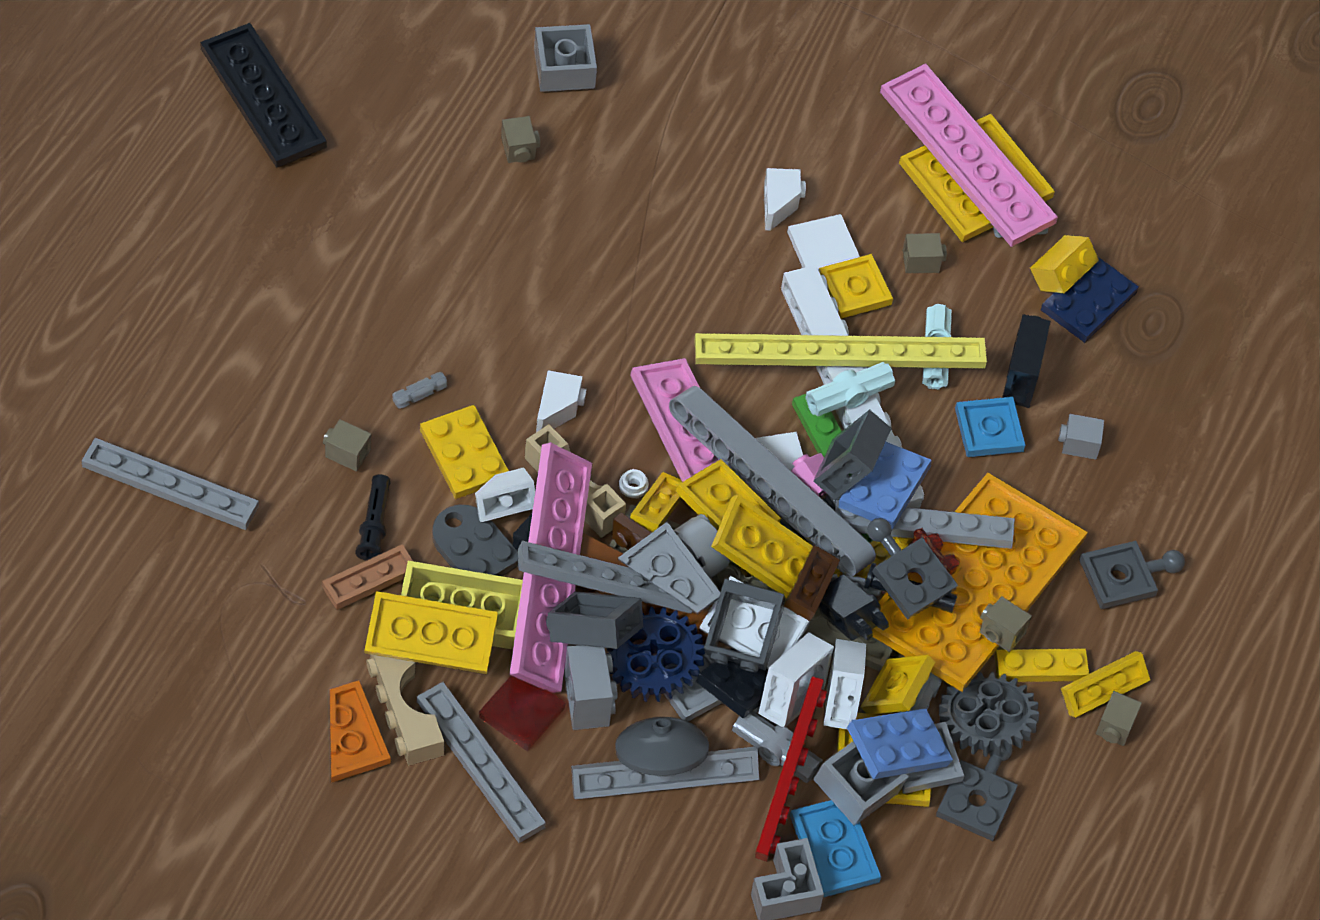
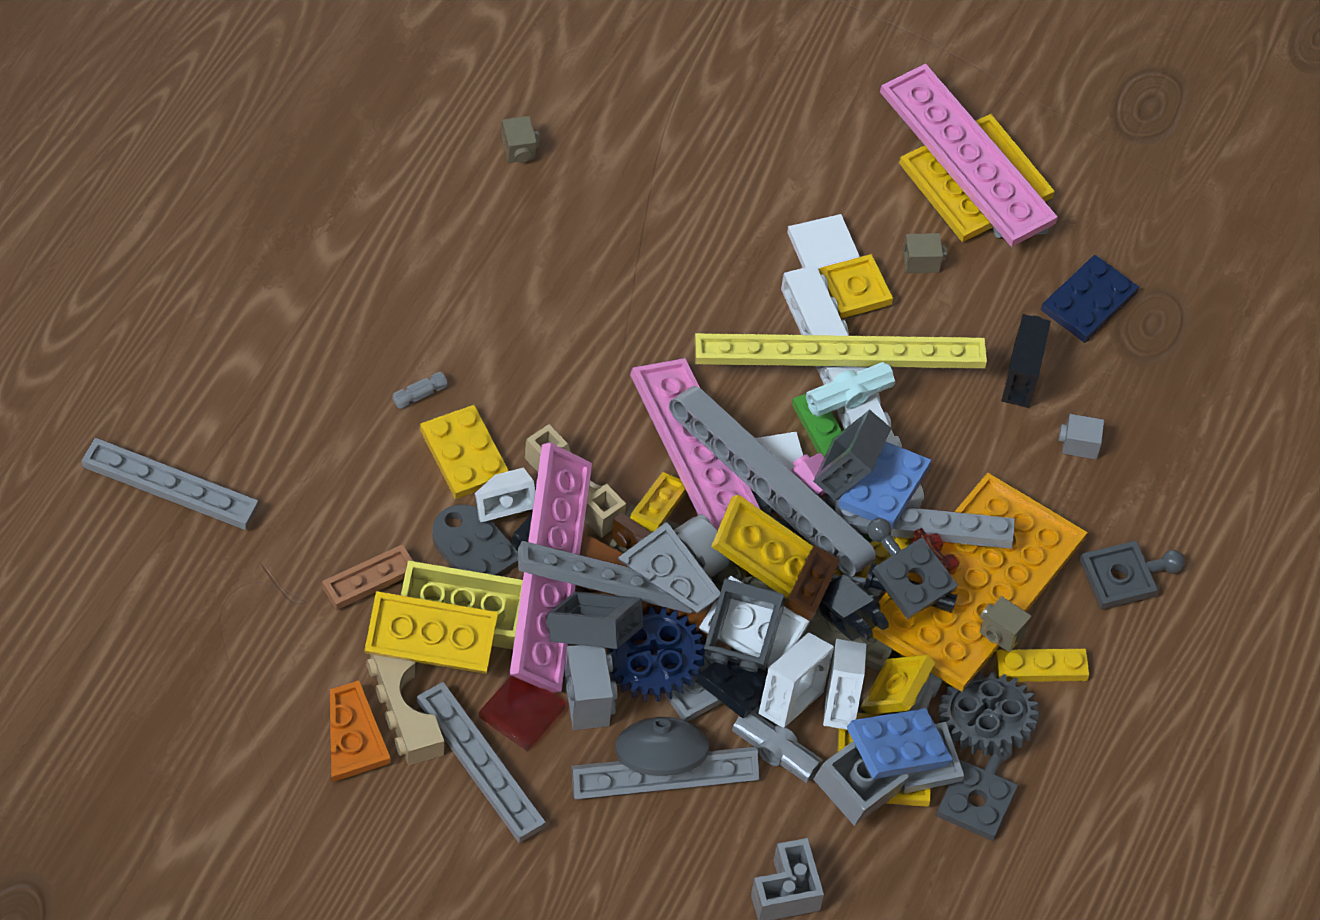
black plate [200,23,327,168] -> none
dark tan brick [323,419,371,471] -> none
black pin [355,474,391,561] -> none
light grey brick [534,24,597,92] -> none
white slope [536,371,587,432] -> none
white plate [619,469,649,498] -> none
yellow plate [676,459,781,531] -> none
red plate [755,676,828,862] -> none
white slope [764,168,806,231] -> none
dark azure plate [790,800,881,897] -> none
light aqua piece [922,304,952,390] -> none
dark azure plate [955,397,1025,457] -> none
yellow brick [1030,235,1099,293] -> none
yellow plate [1061,651,1150,718] -> none
dark tan brick [1096,691,1142,746] -> none

